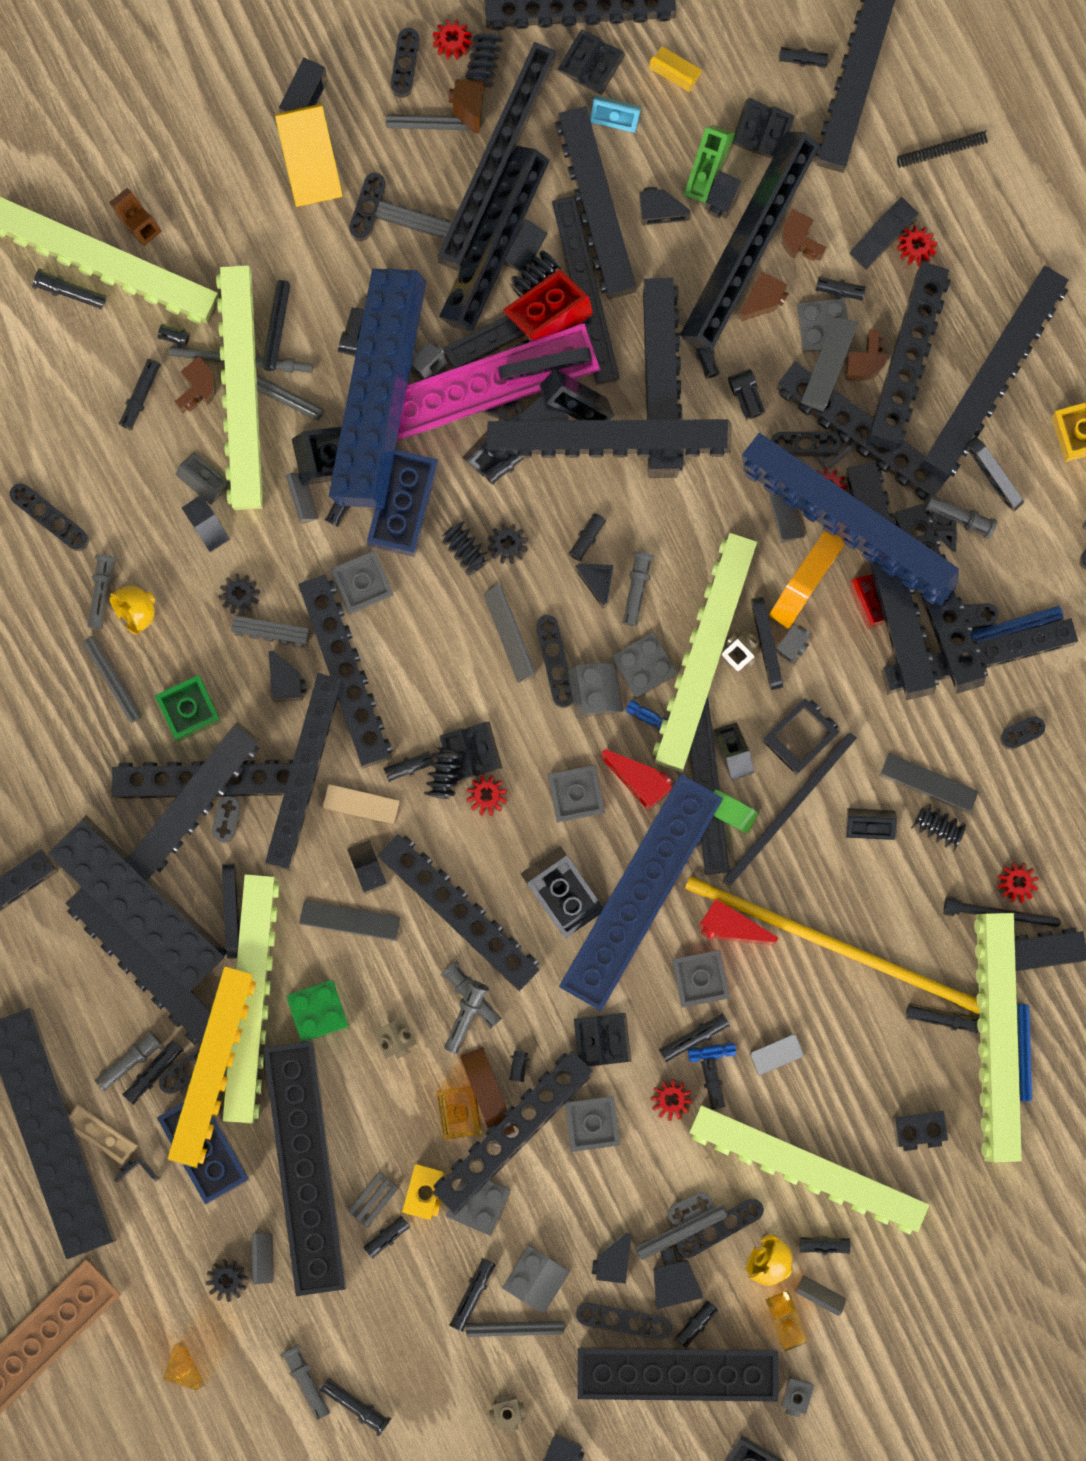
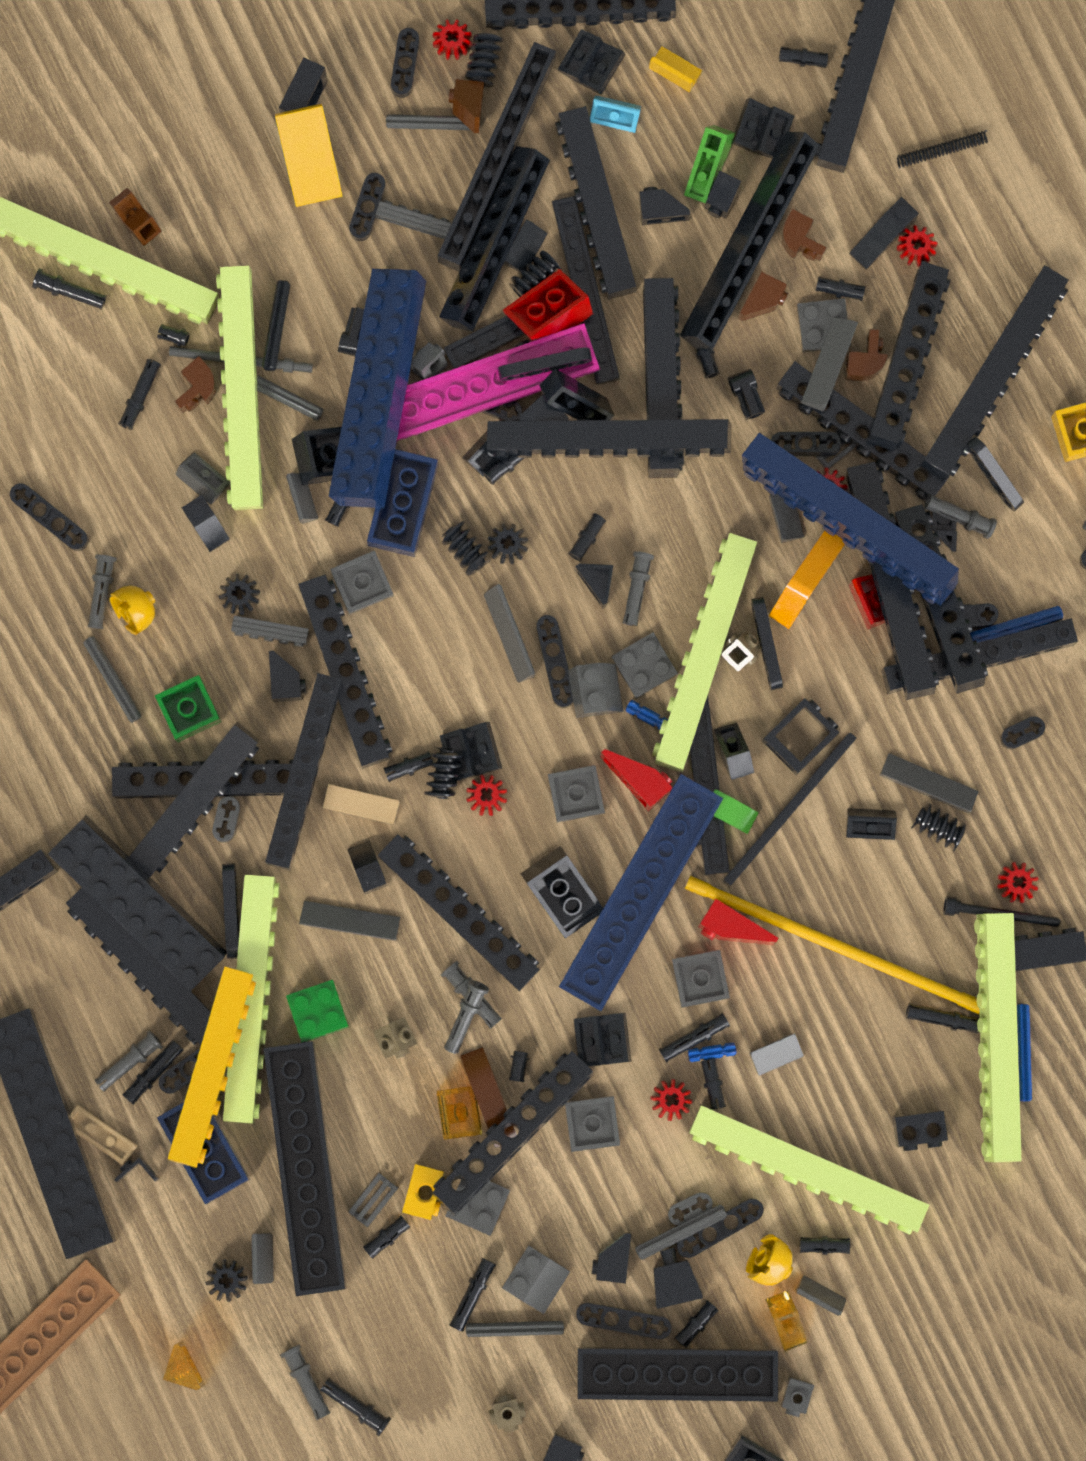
dark grey brick [776,625,811,665] -> none

